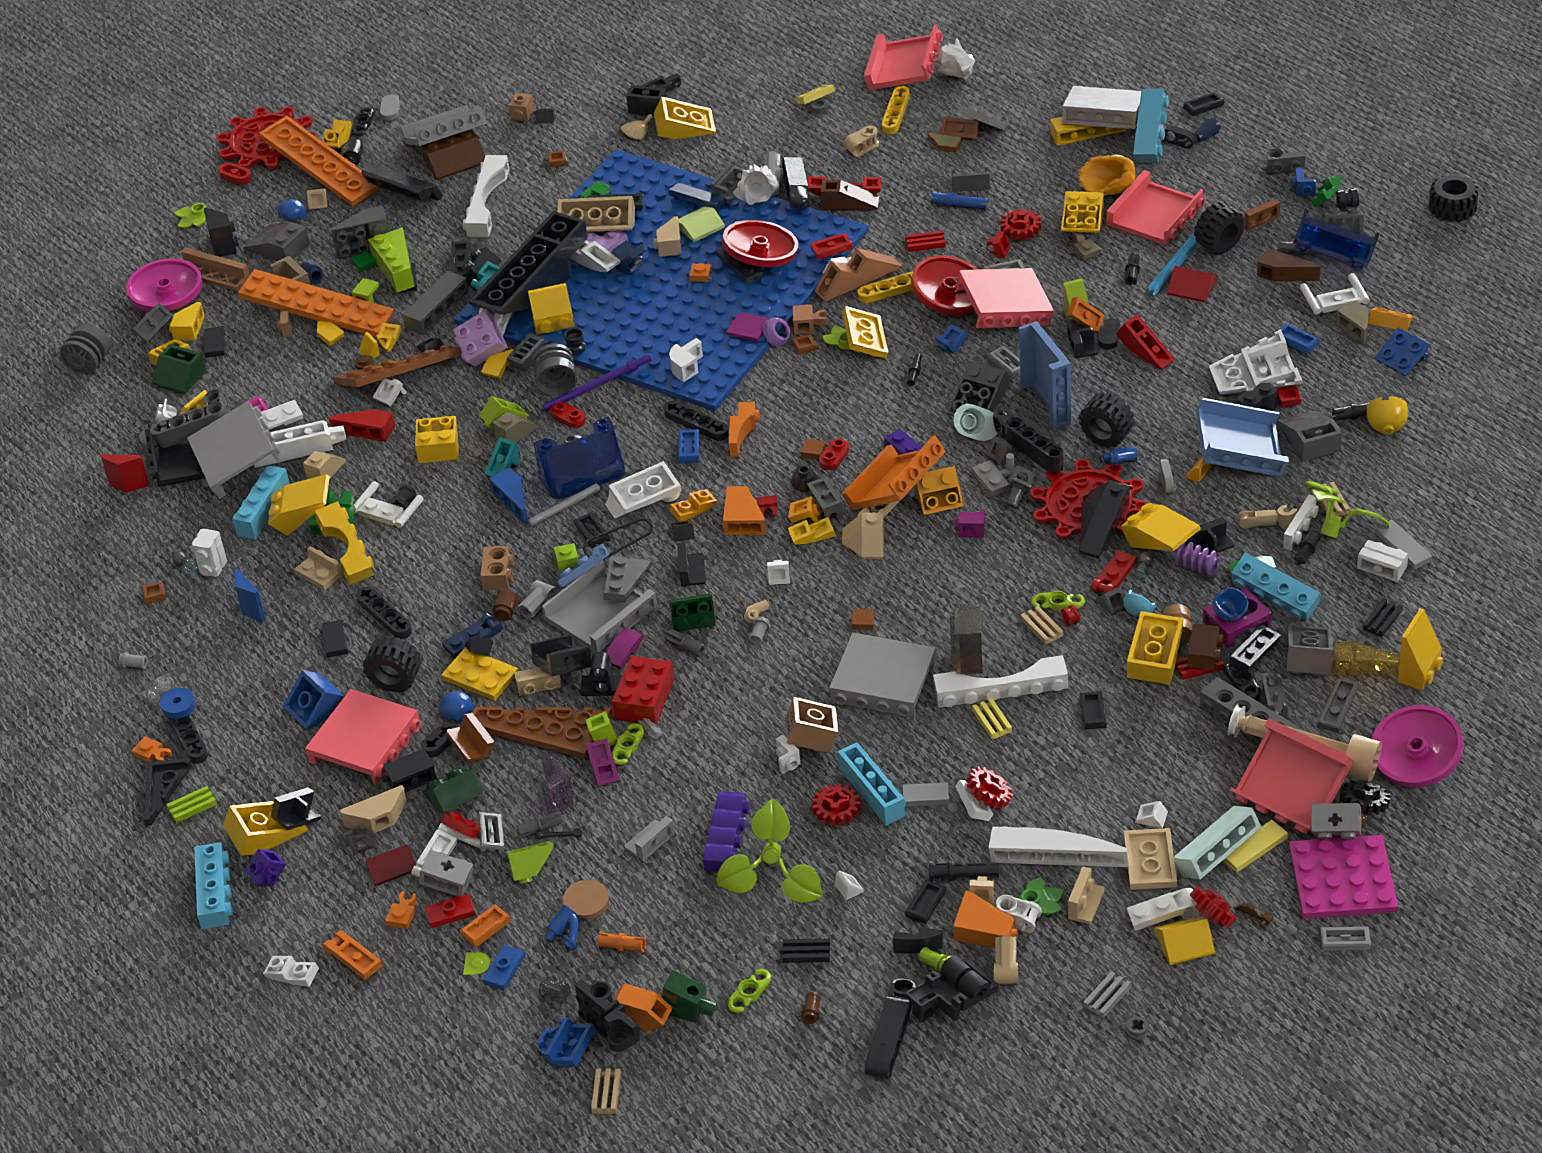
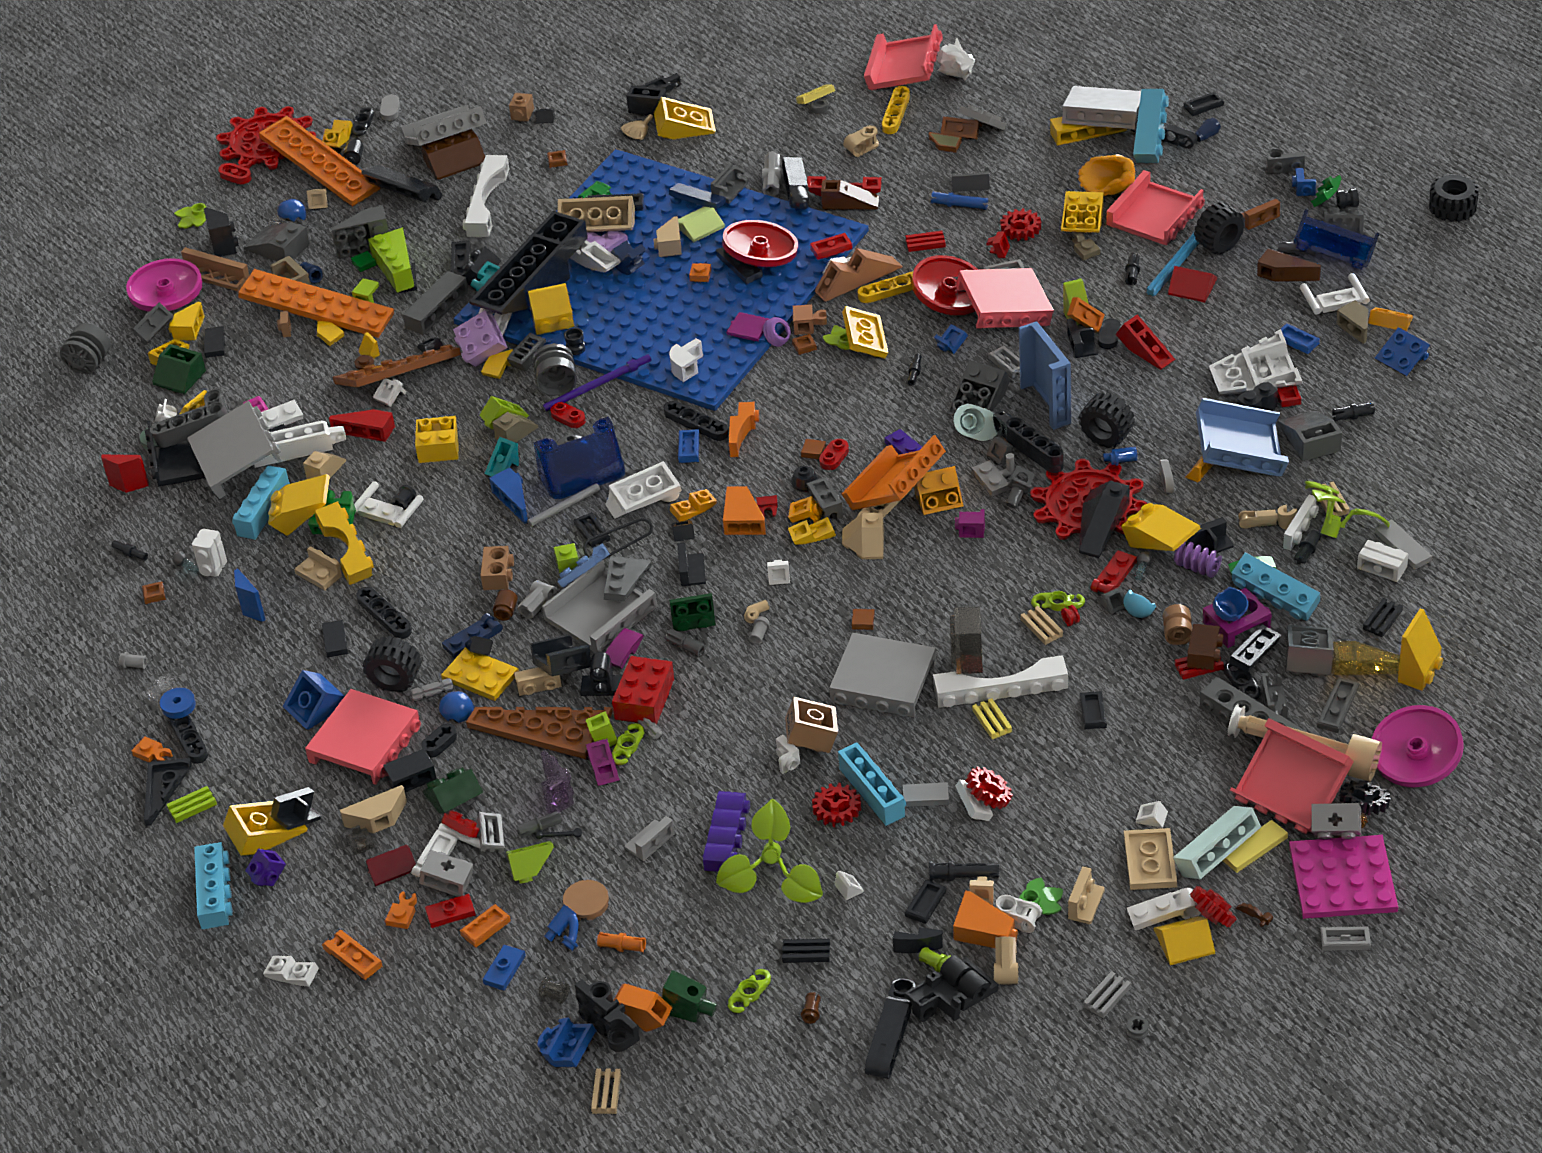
yellow slope [376,323,402,352] -> none
dark orange panel [445,713,495,762] -> none
lime piece [463,952,490,975] -> none
white hair [733,164,778,205] -> none
white slope [989,827,1130,867] -> none
yellow slope [1127,611,1184,685] -> none
yellow cylinder [1367,397,1408,435] -> none
none -> black bar [111,540,148,561]
none -> light grey axle [411,678,453,701]

